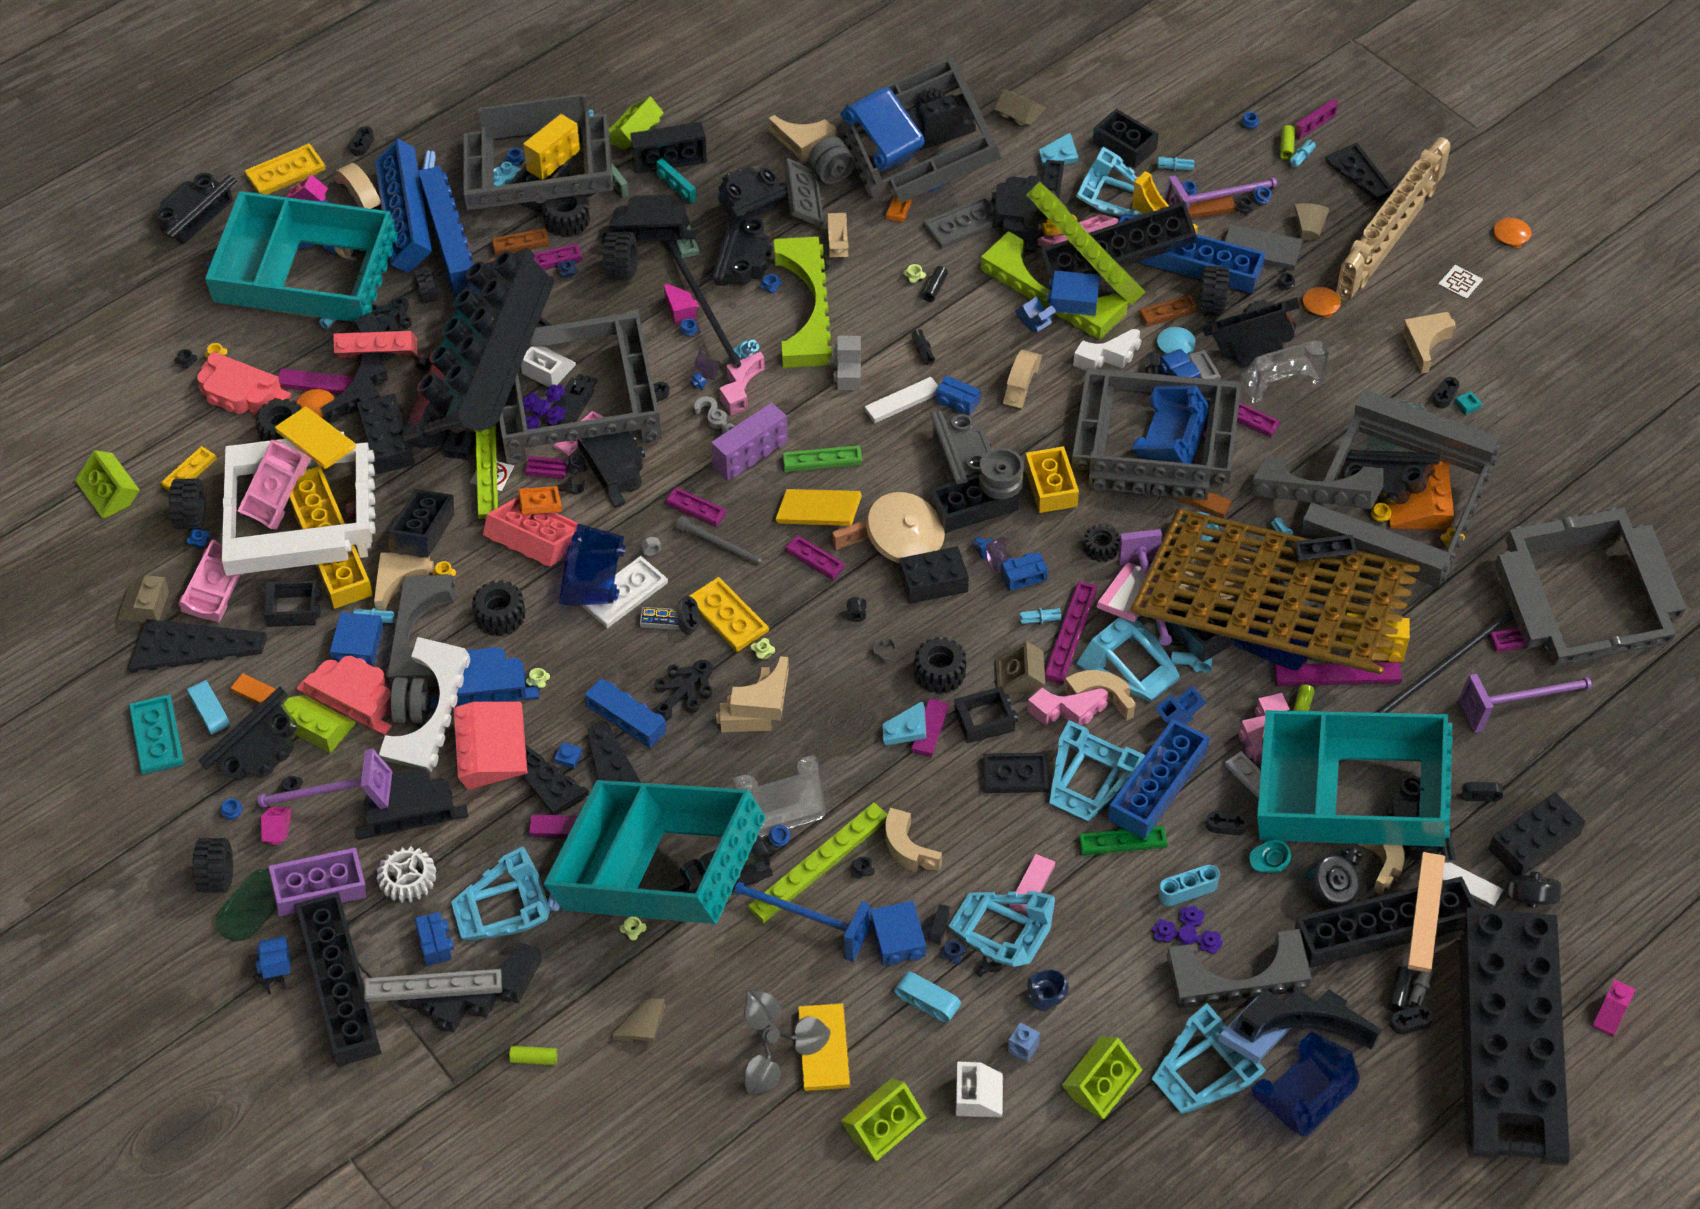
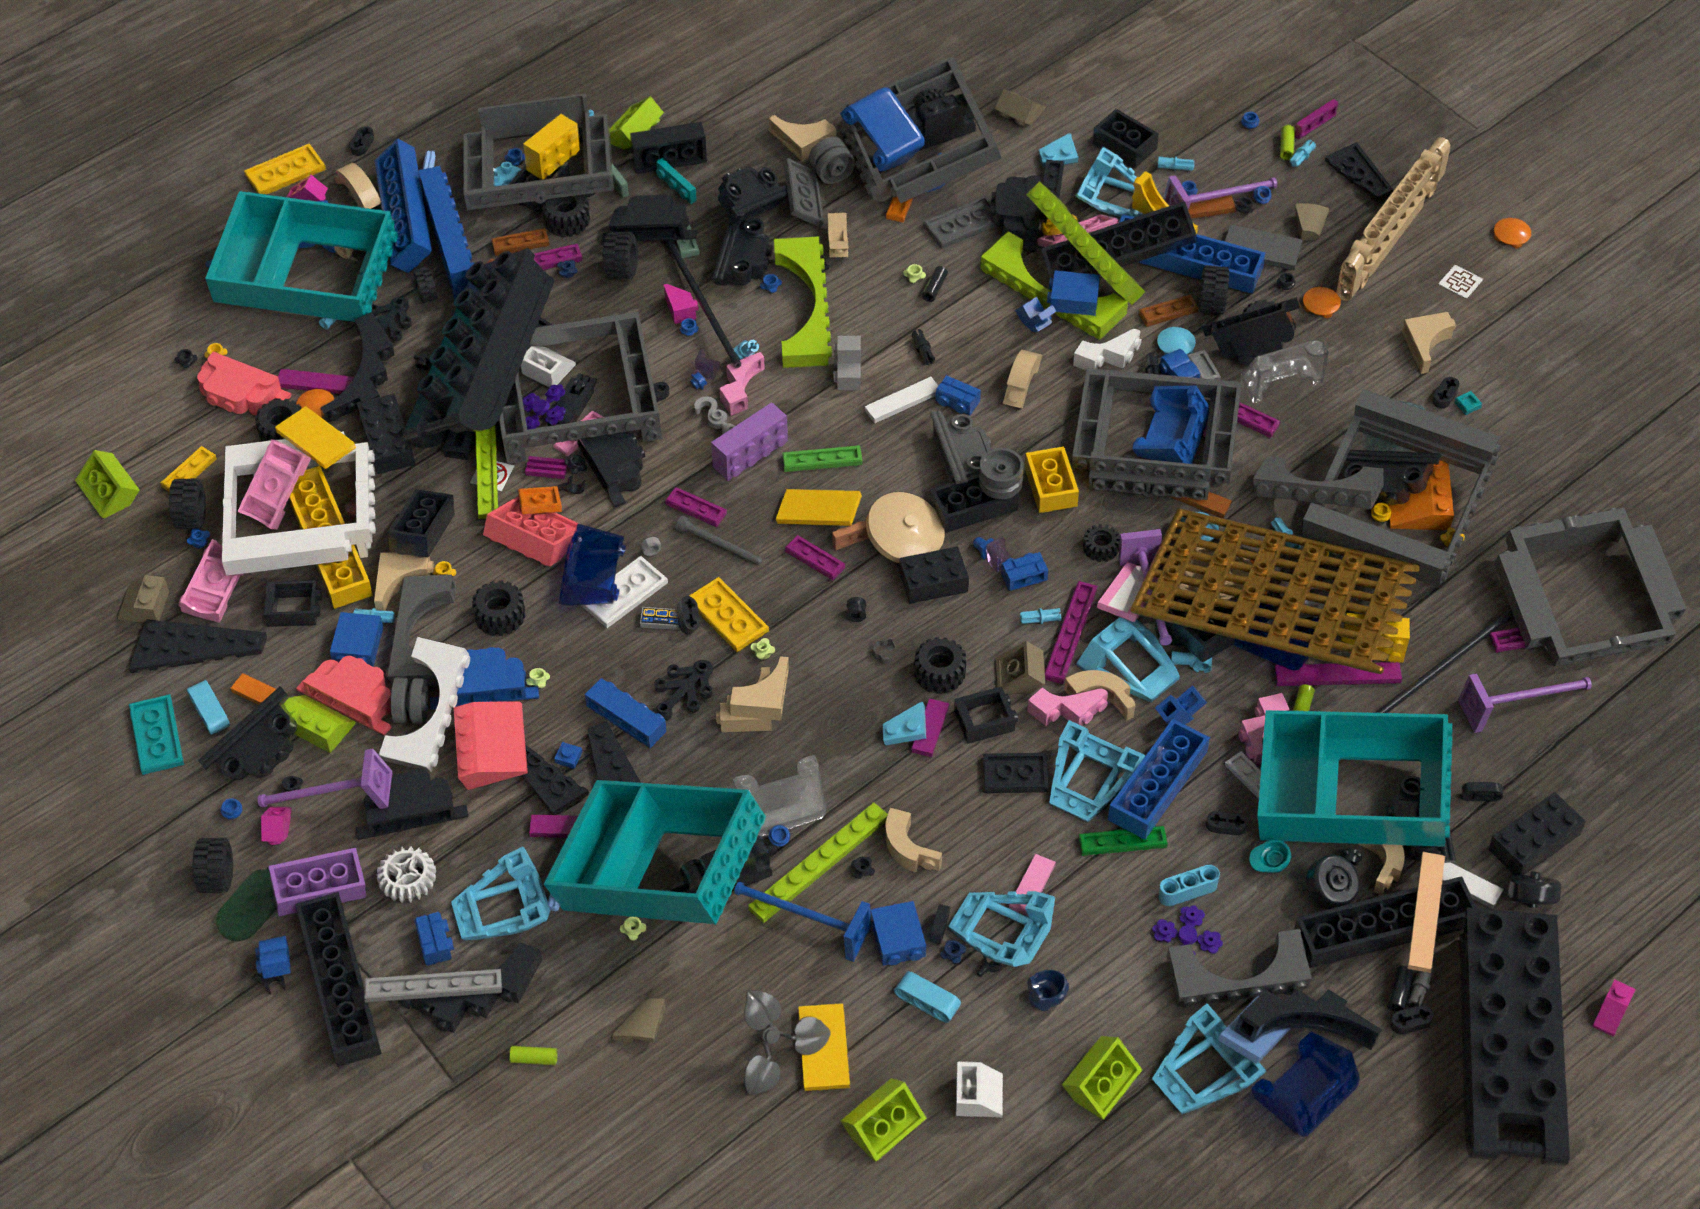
black brick [156,173,237,245] -> none
coral arch [334,331,418,359] -> none
medium blue brick [1008,1023,1040,1063] -> none
black slope [1291,534,1357,561] -> none

